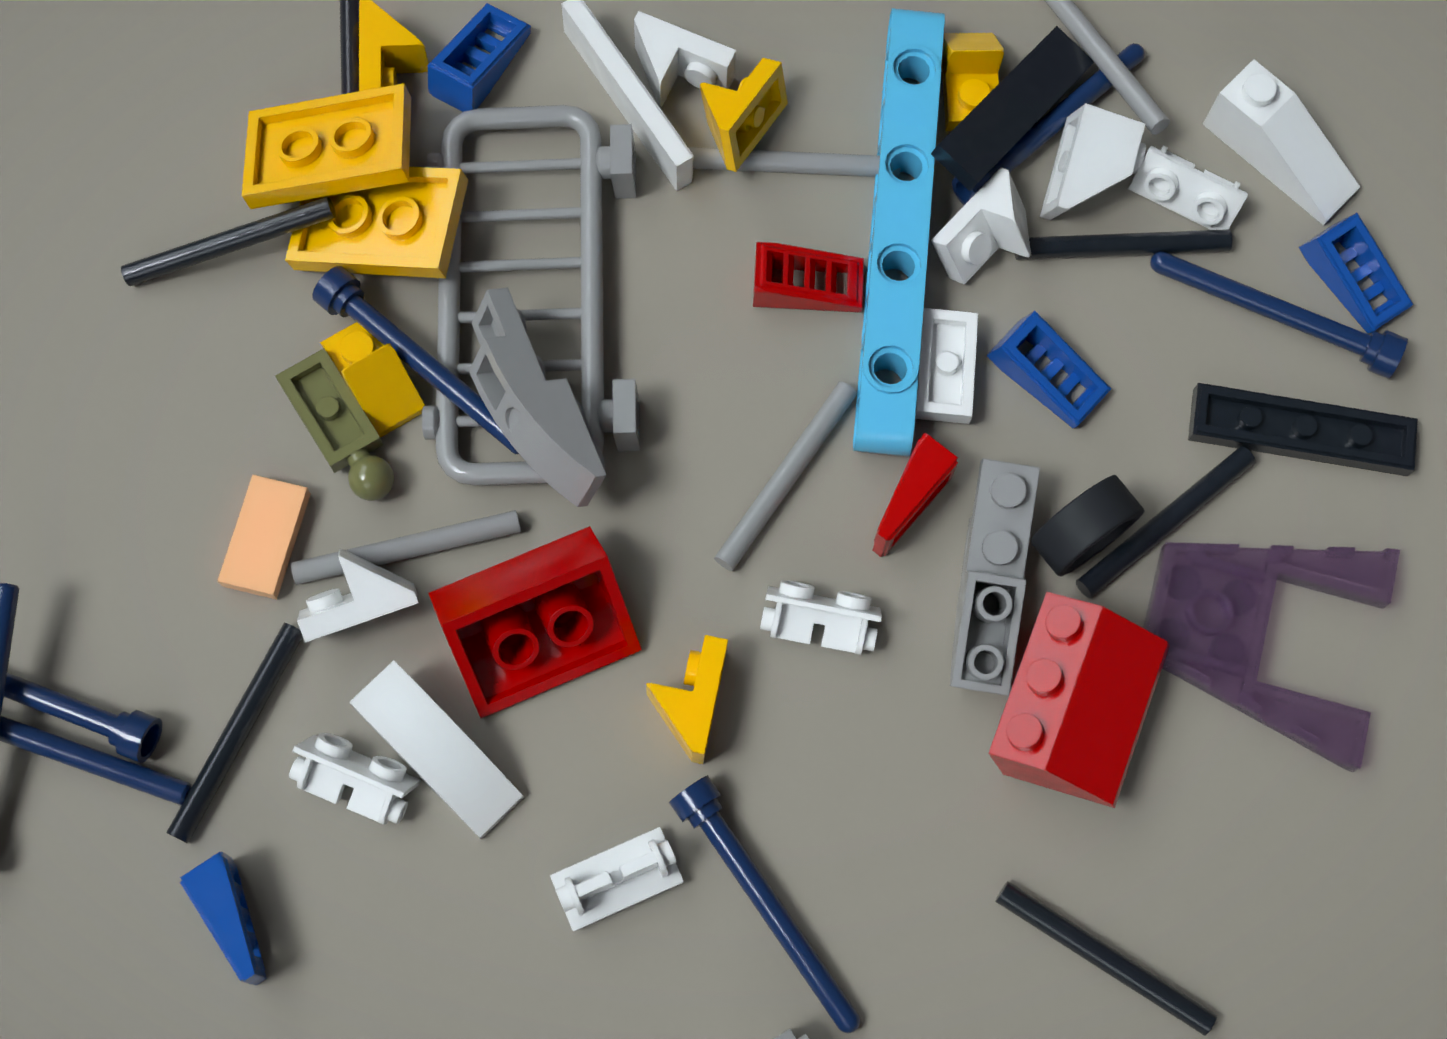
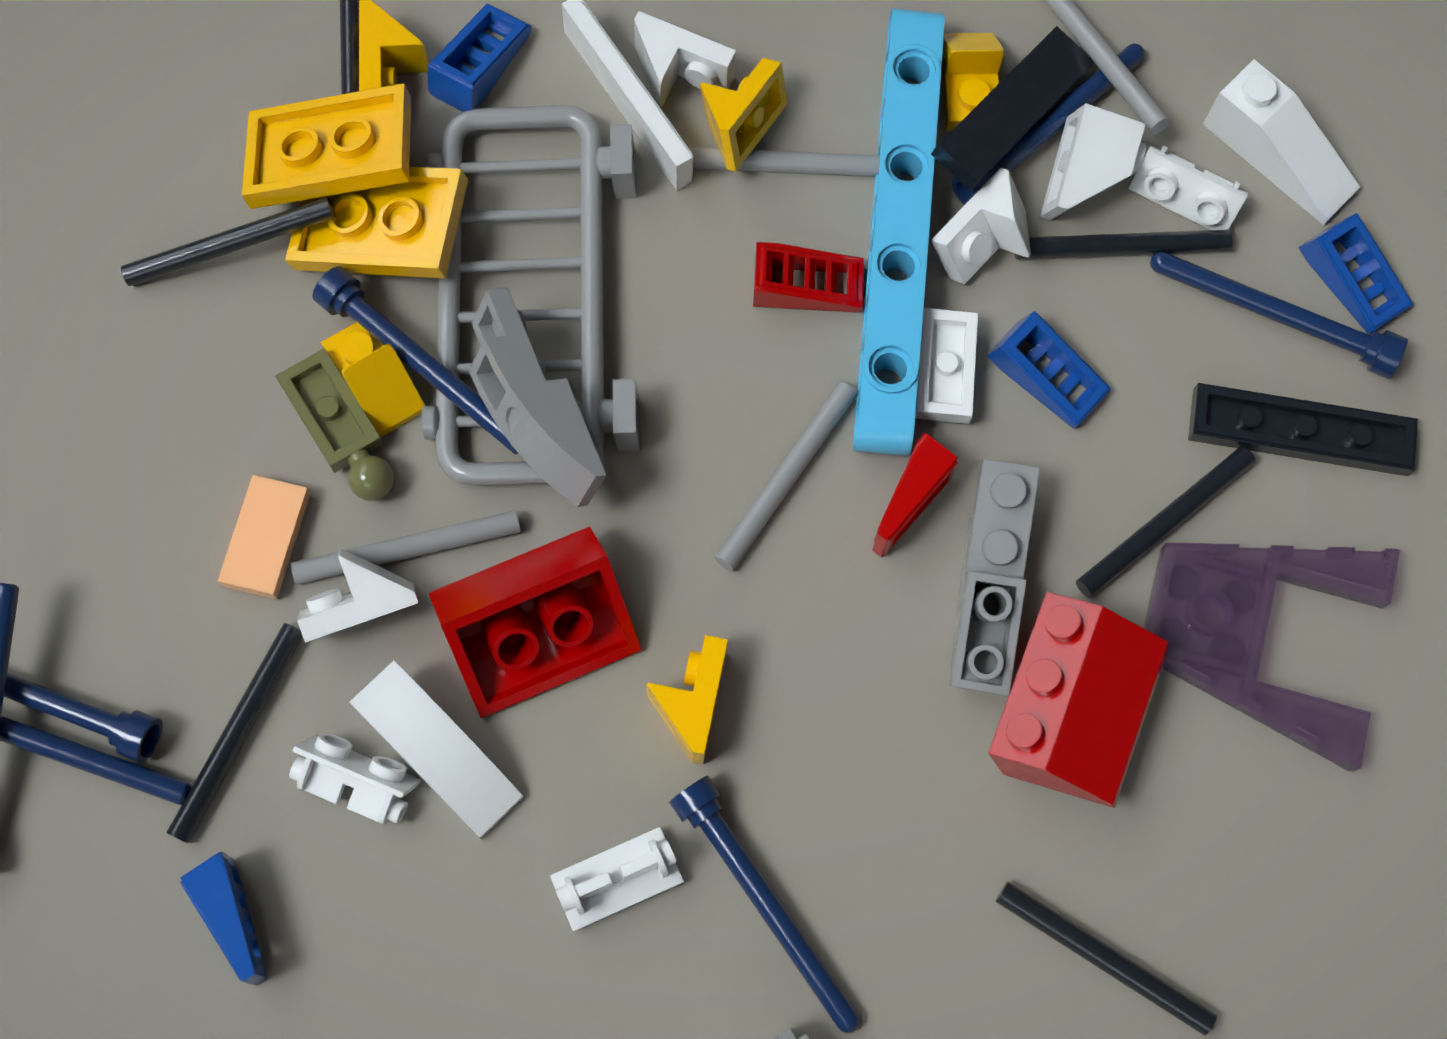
white hinge [760,580,882,655] -> none
black tyre [1031,475,1145,577] -> none

